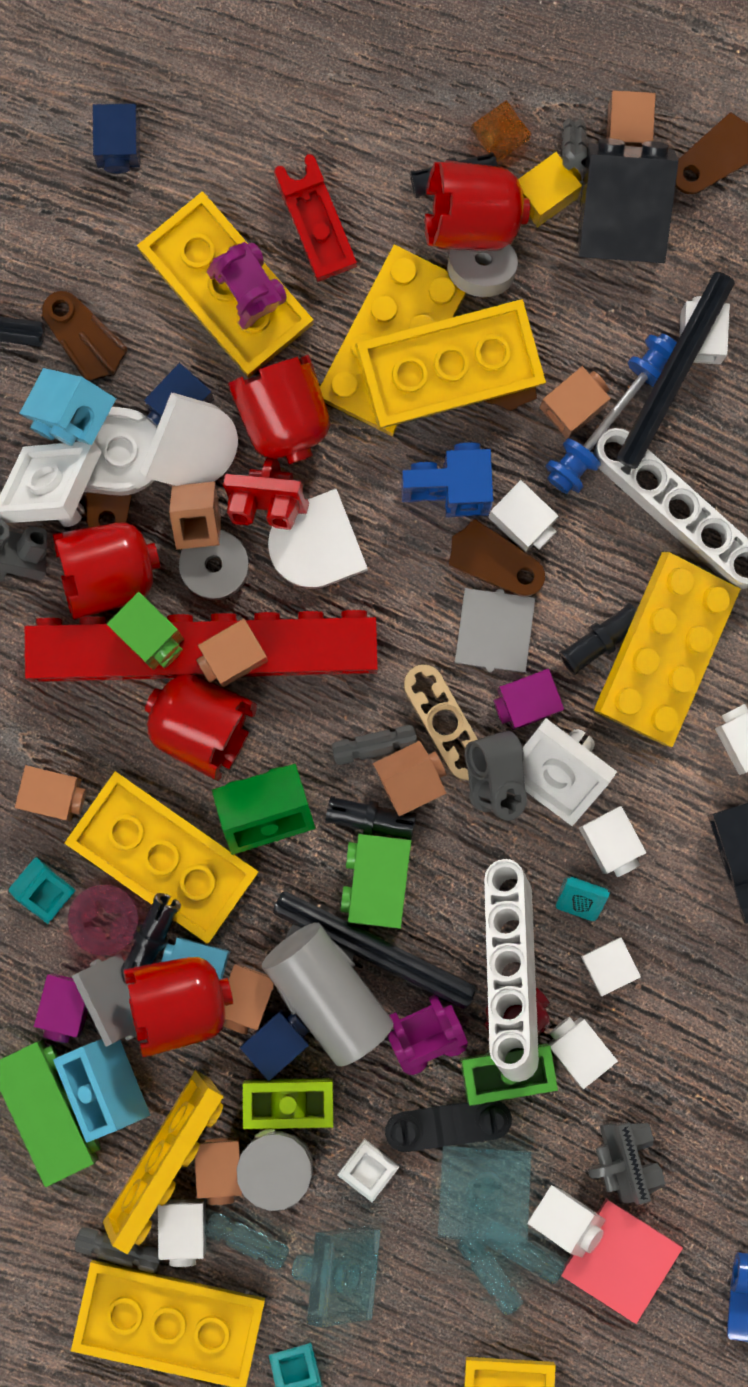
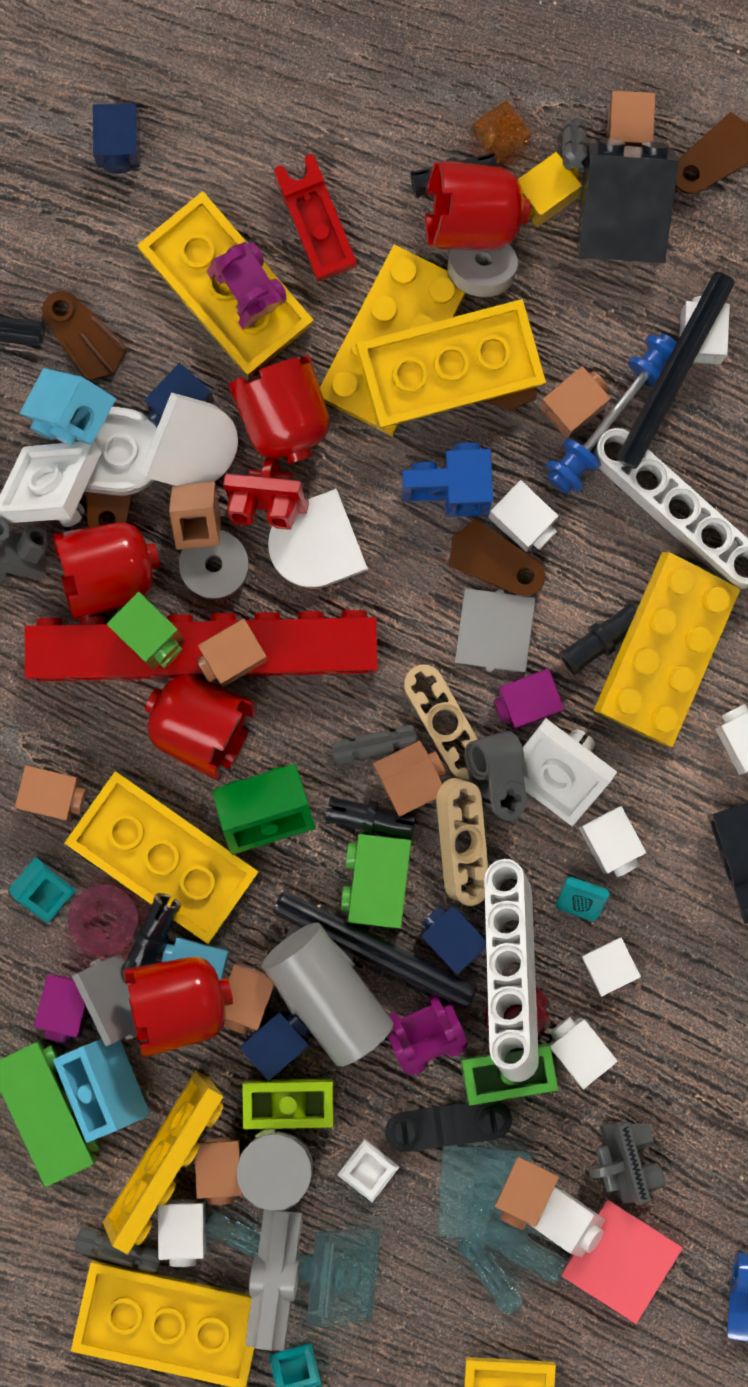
none -> light grey piece [246,1209,303,1351]
none -> dark blue brick [420,905,486,975]
none -> tan beam [436,778,488,906]
none -> nougat brick [495,1156,559,1231]

